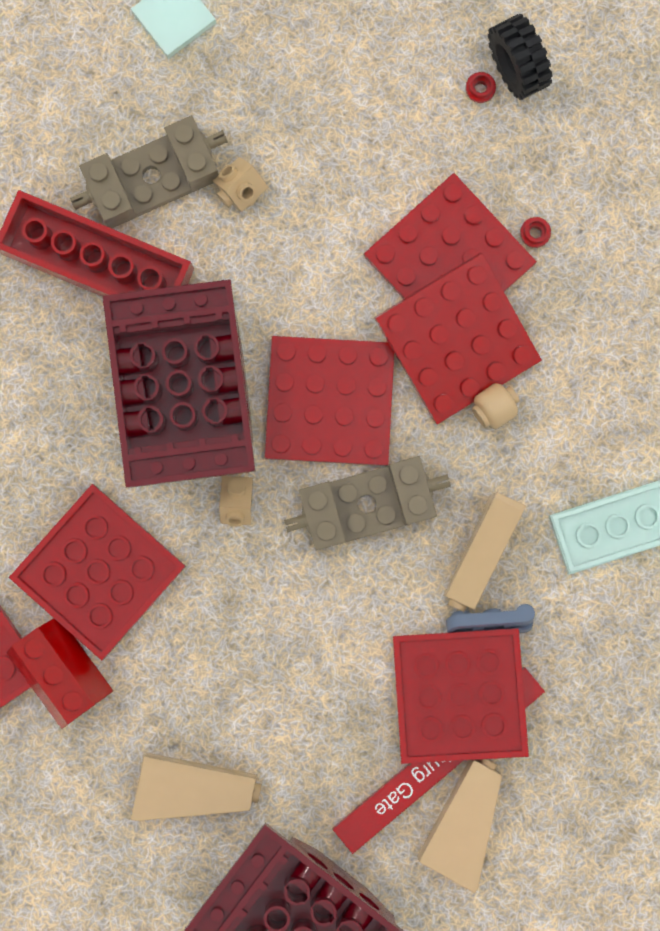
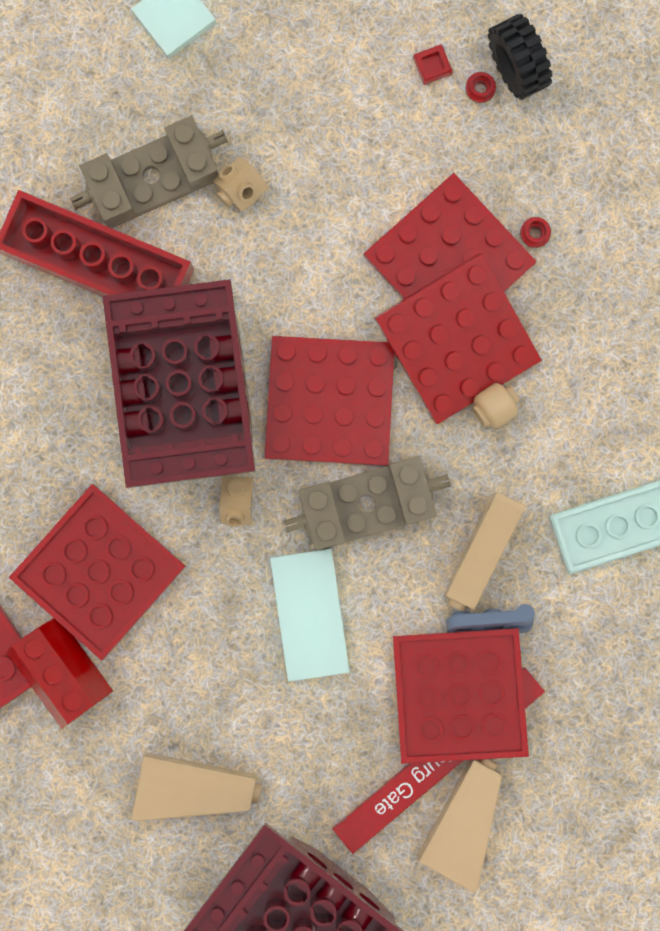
none -> light aqua tile [270,549,350,682]
none -> red tile [413,44,453,85]

